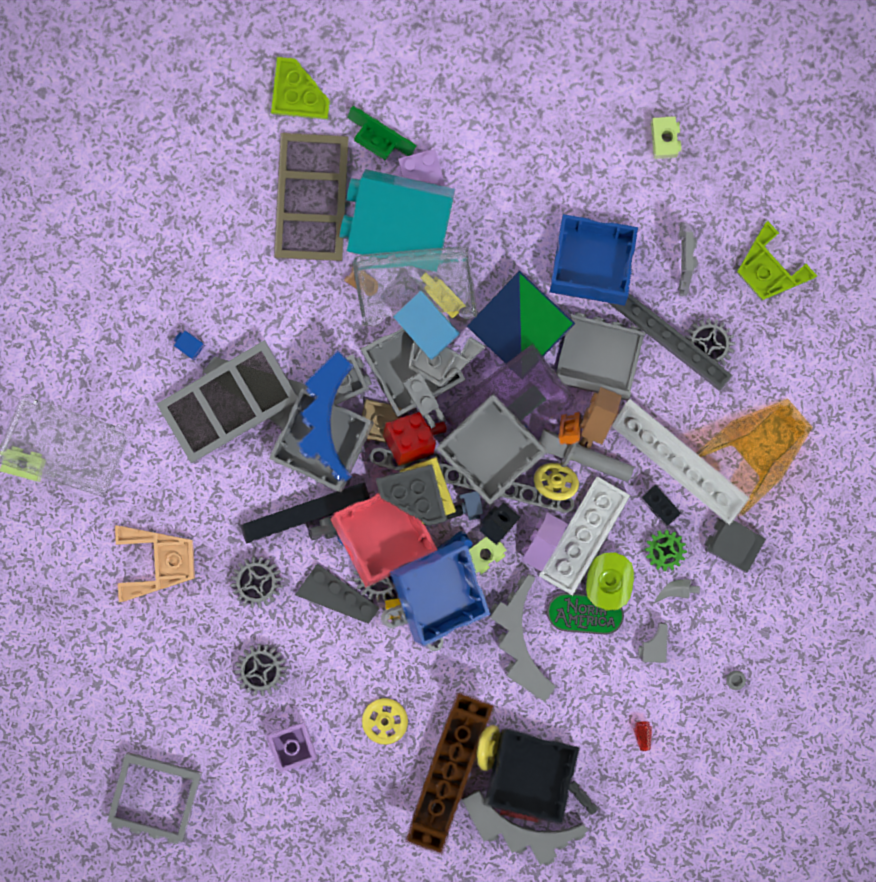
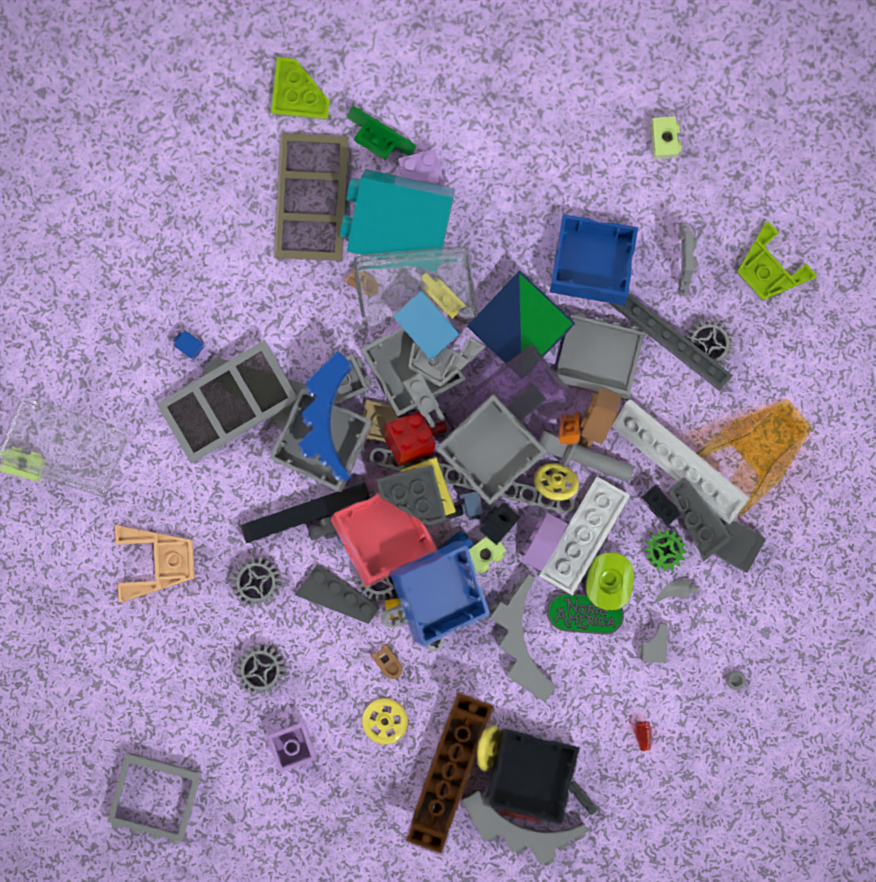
none -> medium nougat plate [370,644,403,679]
none -> dark grey wing [669,477,734,562]

